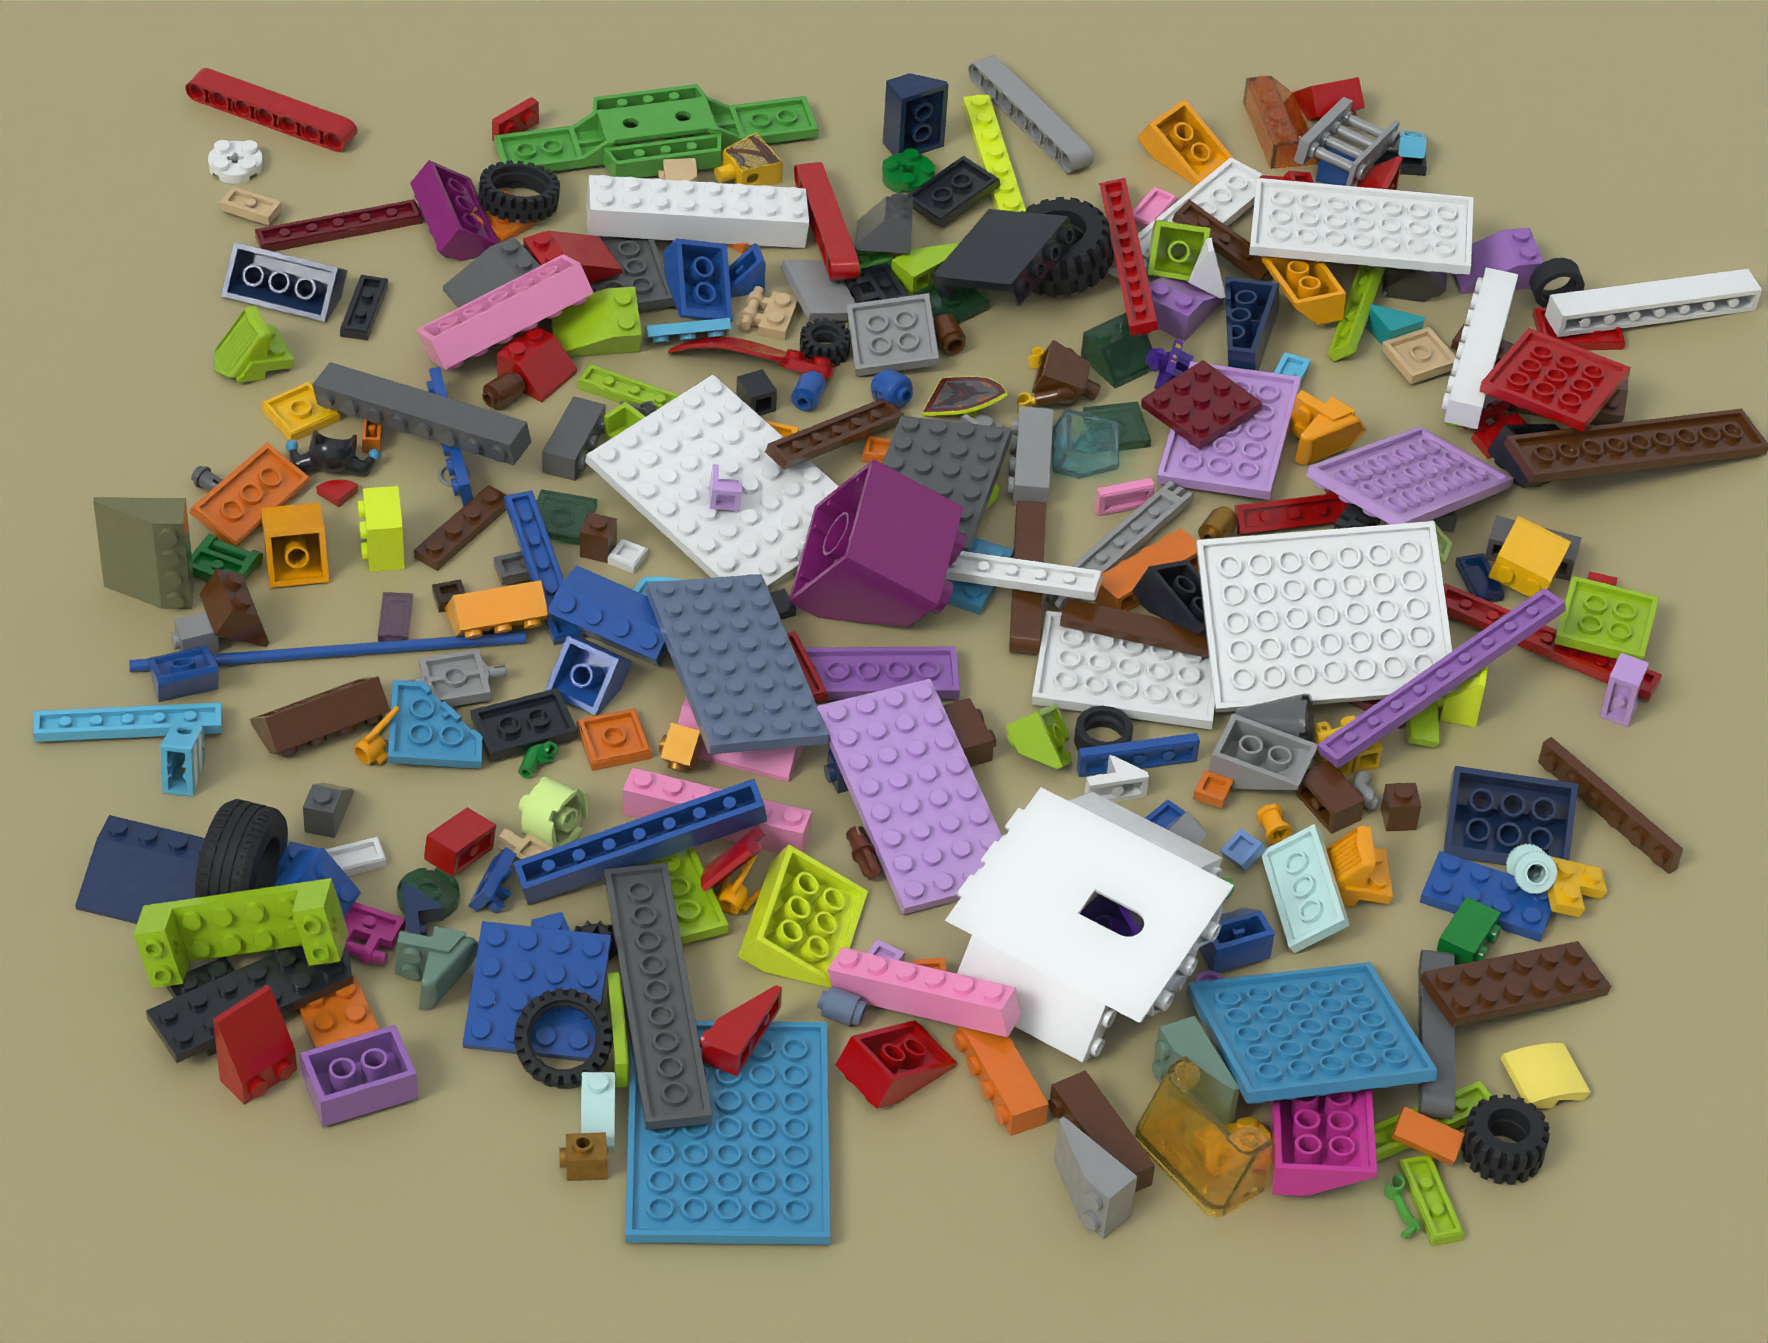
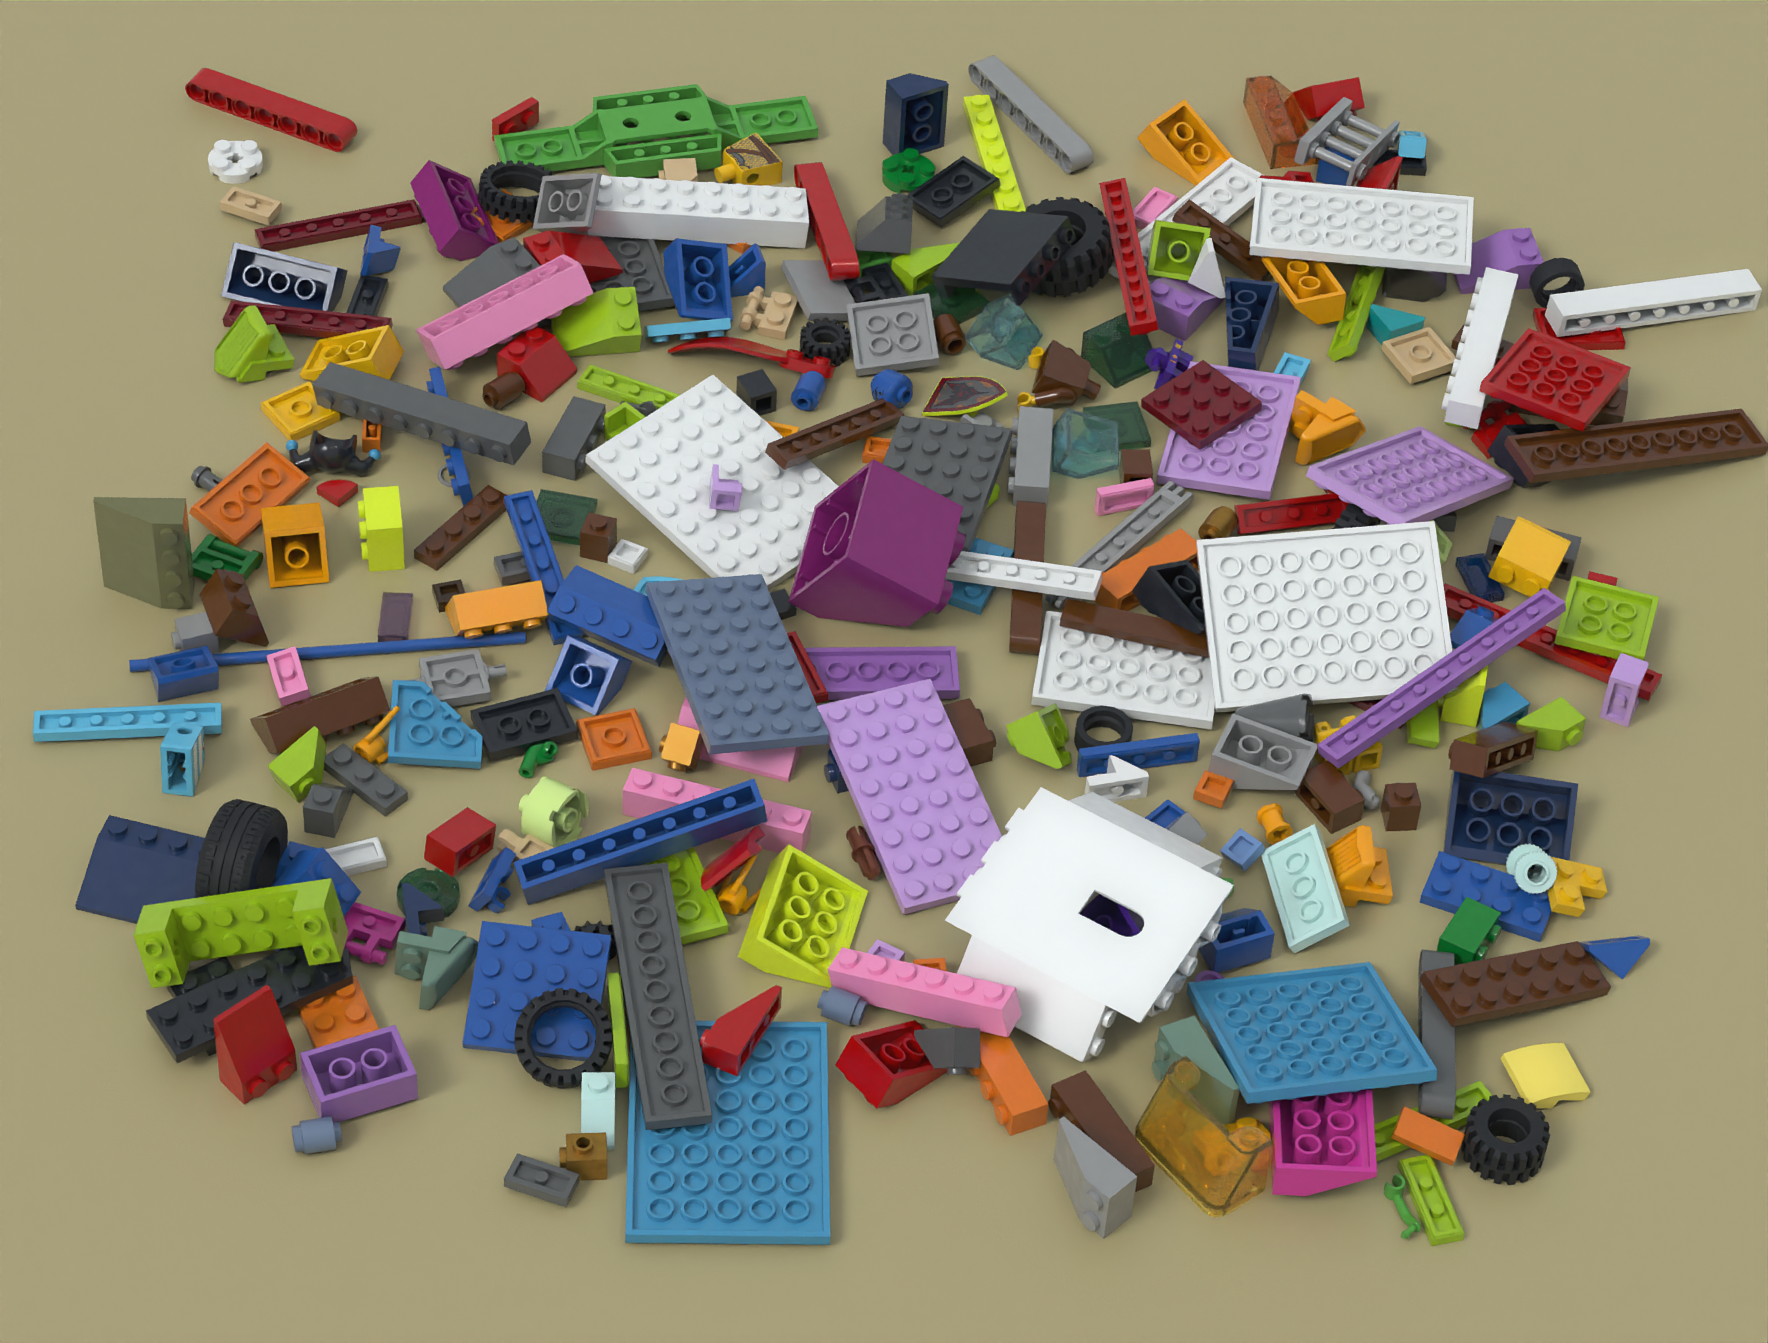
reddish brown plate [1538,737,1683,874] -> none
none -> dark red tile [222,300,393,338]
none -> bright pink plate [266,646,311,706]
none -> lime slope [267,726,326,803]
none -> sand blue brick [291,1116,342,1154]
none -> yellow slope [299,325,404,381]
none -> dark grey plate [324,743,408,817]
none -> blue slope [360,225,401,276]
none -> dark grey plate [504,1153,580,1207]
none -> light grey slope [533,173,602,234]
none -> dark grey slope [914,1027,980,1075]
none -> clear light blue slope [965,294,1043,370]
none -> reddish brown brick [1119,449,1153,484]
none -> reddish brown brick [1448,722,1538,778]
none -> blue slope [1450,606,1498,649]
none -> dark azure slope [1478,682,1530,731]
none -> lime slope [1516,696,1586,751]
none -> blue slope [1579,935,1650,979]

